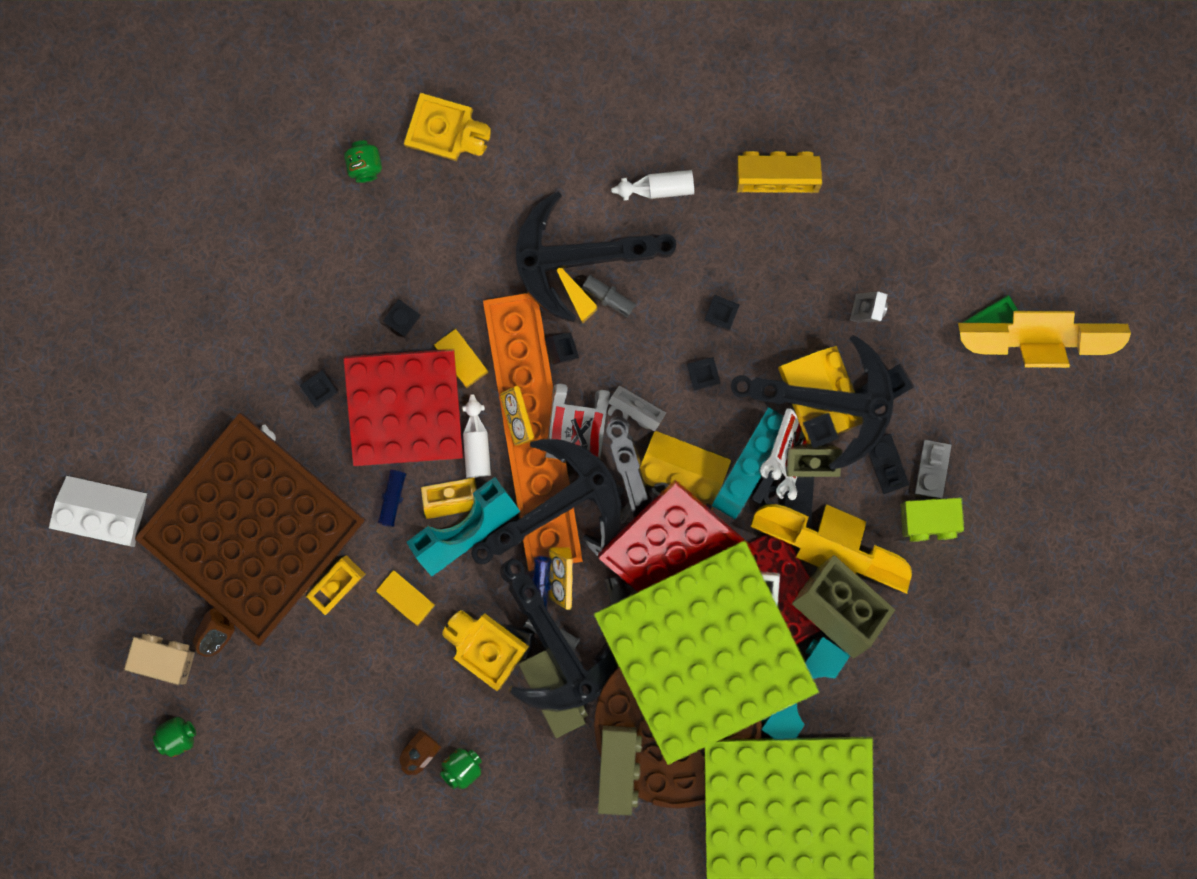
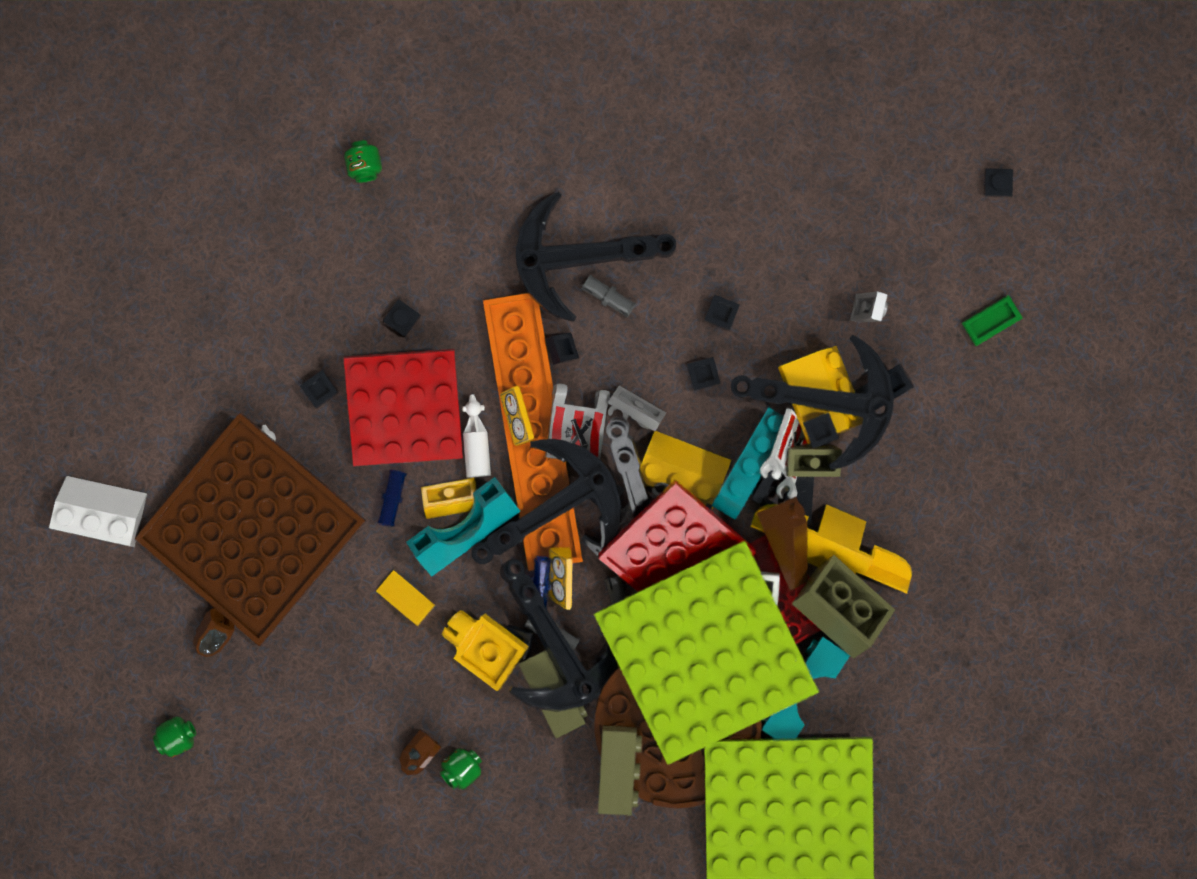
tan brick [125,634,195,685] -> none
yellow slope [306,555,366,616] -> none
yellow plate [404,93,490,161] -> none
yellow slope [434,329,488,389] -> none
yellow slope [557,268,597,324] -> none
white wheel [611,170,694,200] -> none
yellow slope [737,151,822,193] -> none
black plate [868,434,909,495] -> none
lime brick [900,498,964,542] -> none
light grey plate [915,440,952,499] -> none
yellow piece [958,311,1131,368] -> none
none -> reddish brown slope [757,497,808,590]
none -> black plate [984,168,1013,197]

